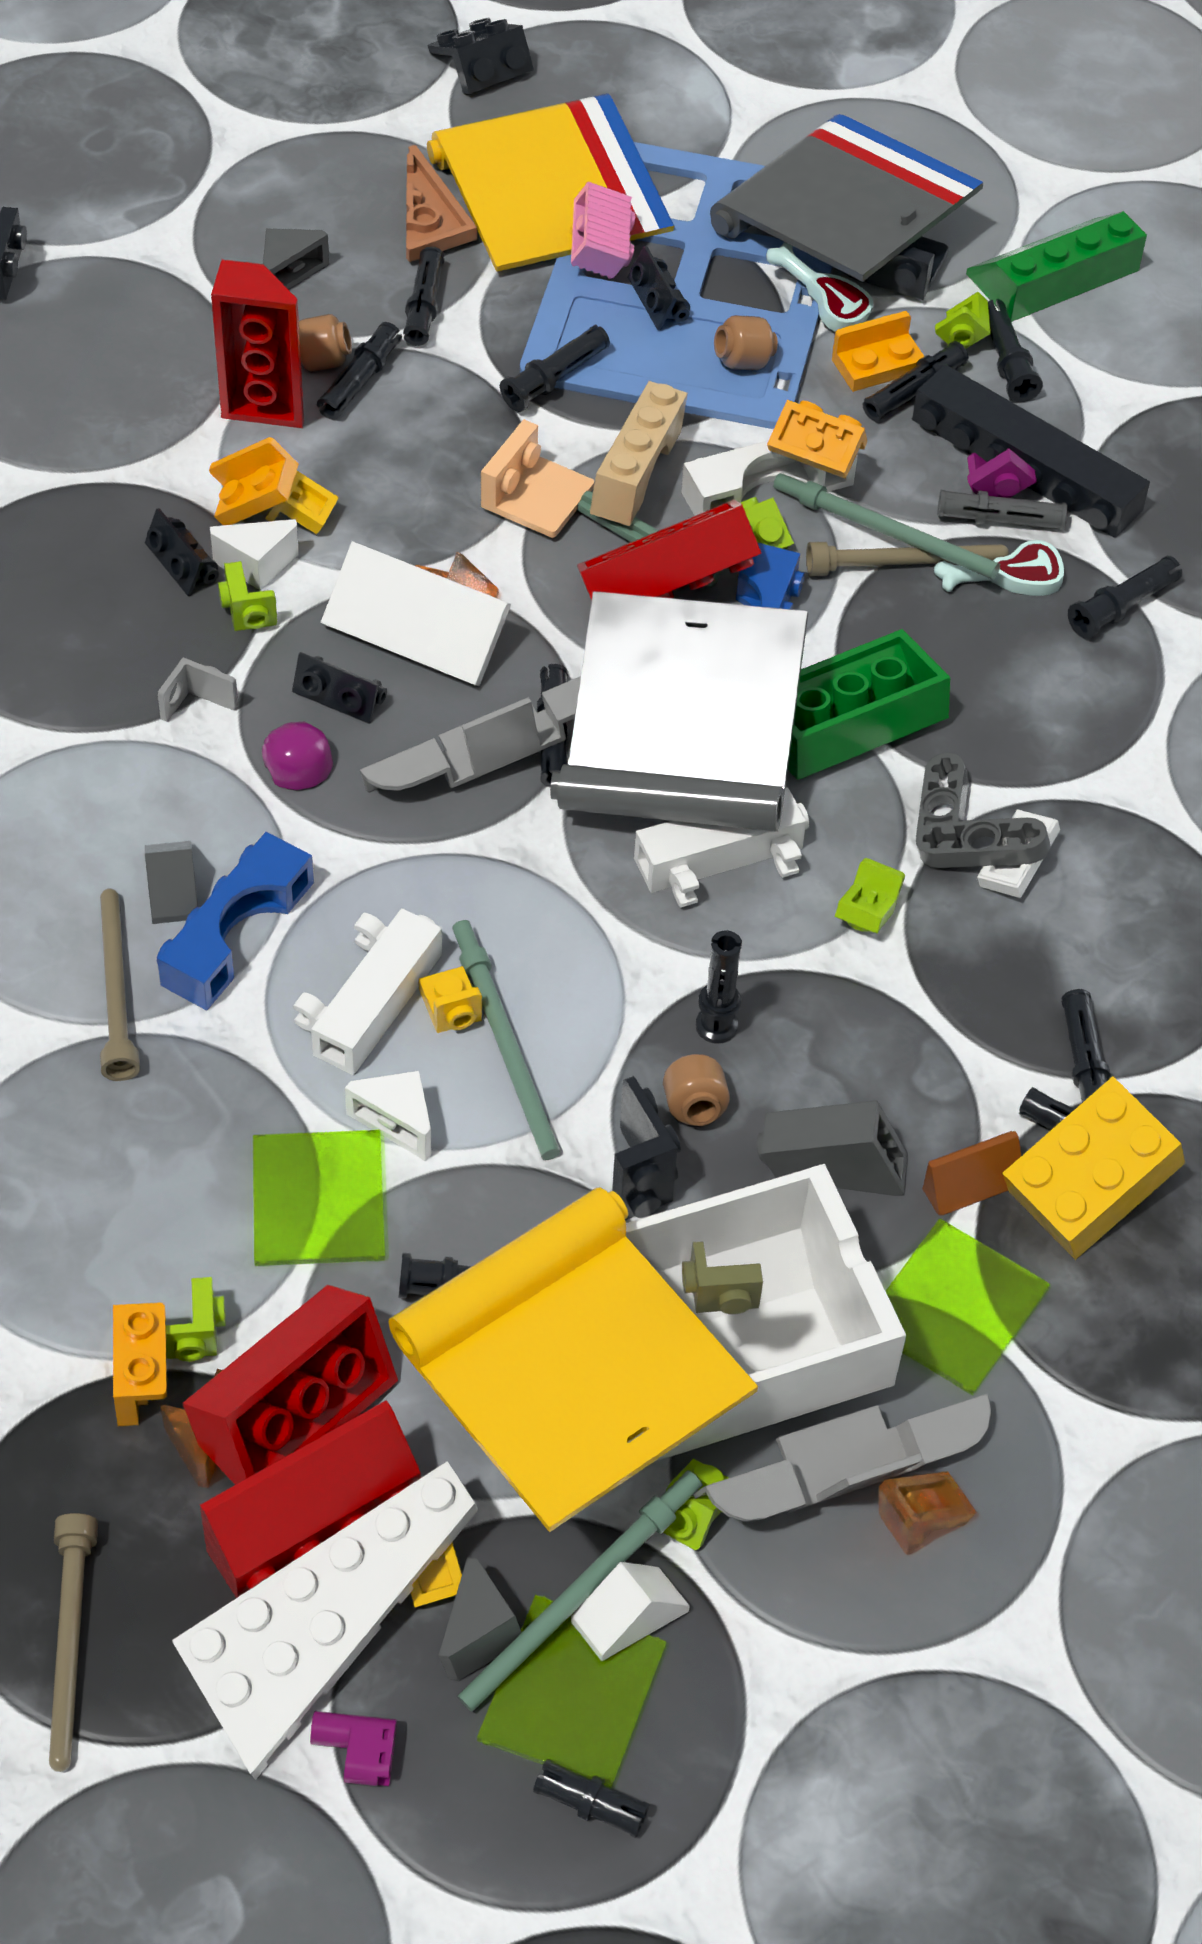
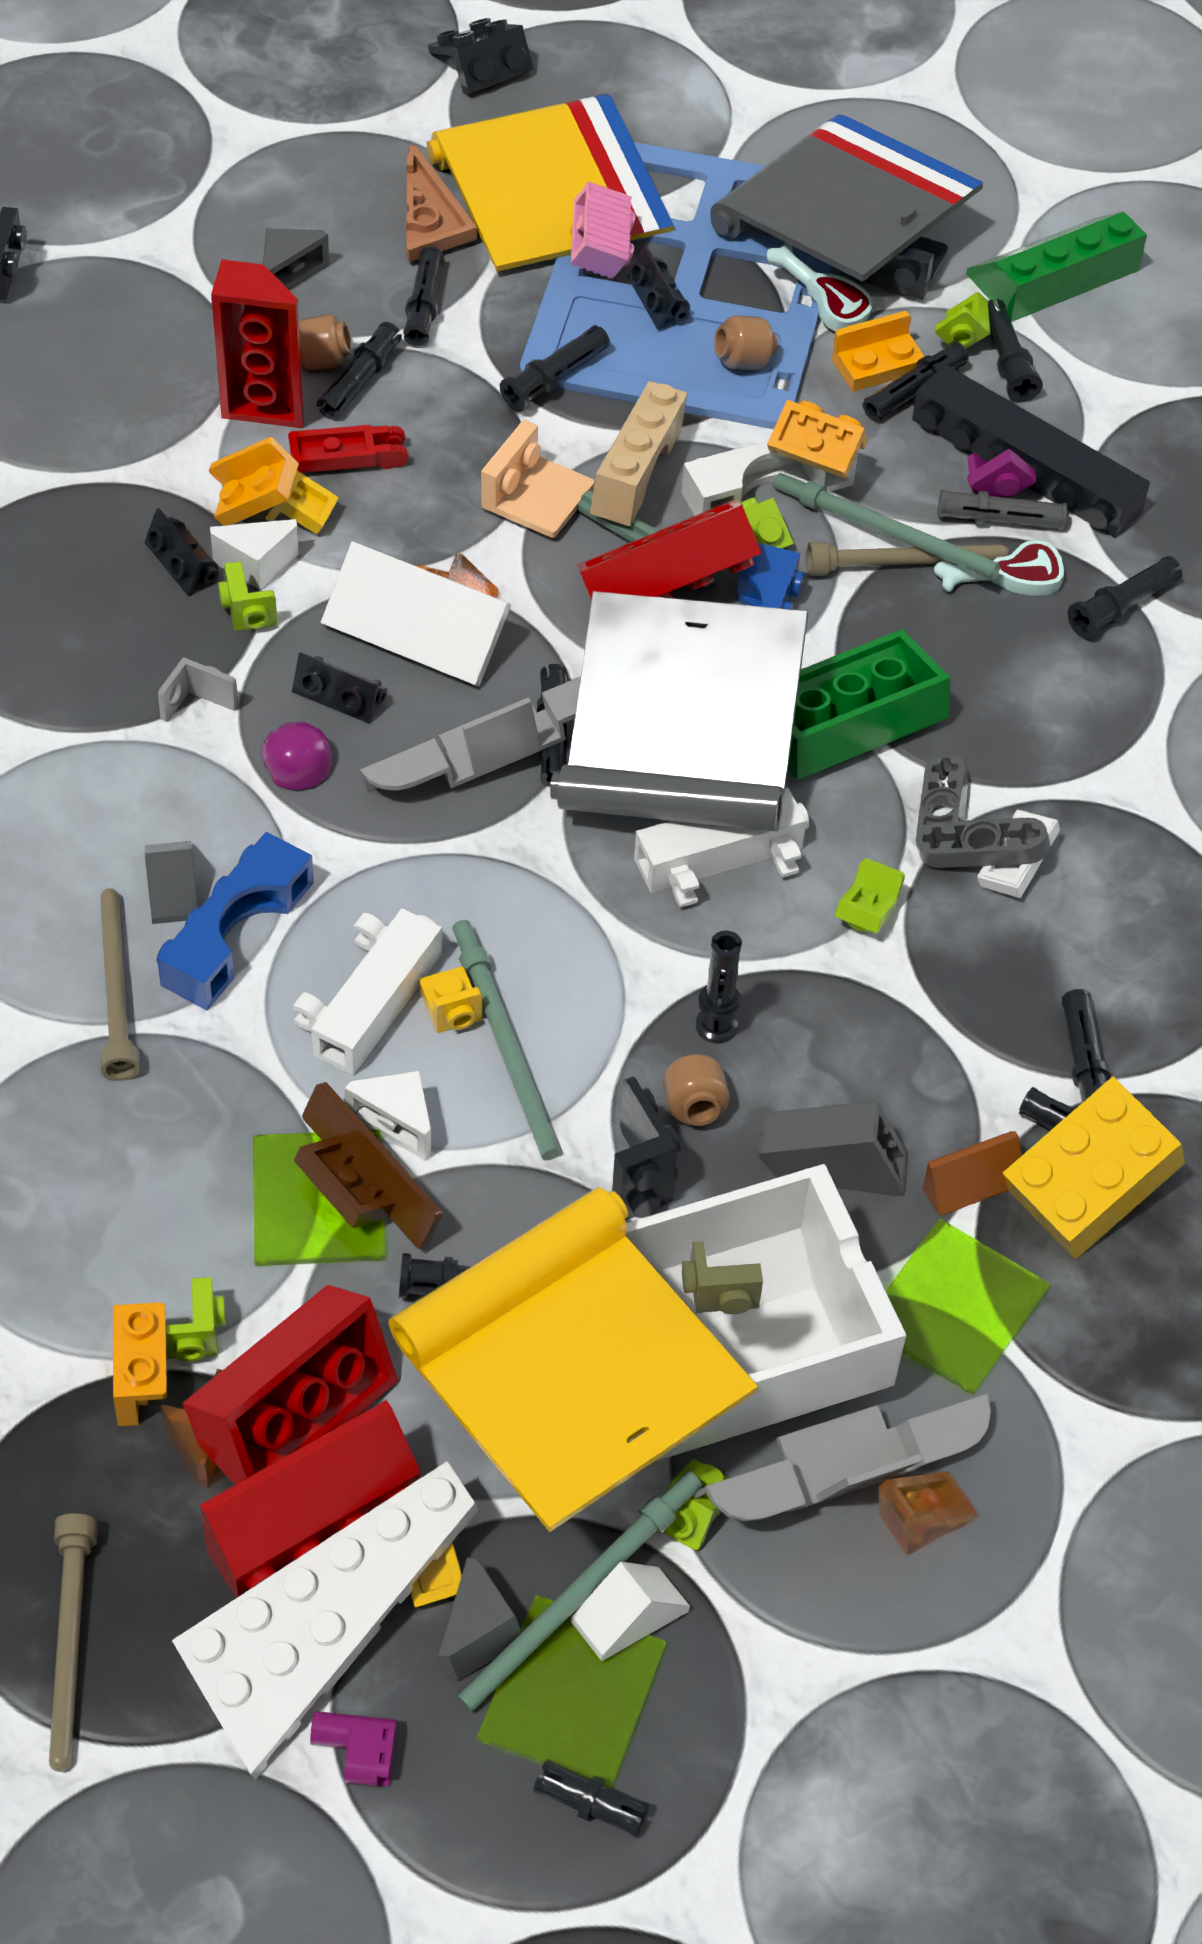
none -> red hinge [288,425,409,473]
none -> reddish brown bracket [294,1082,443,1249]

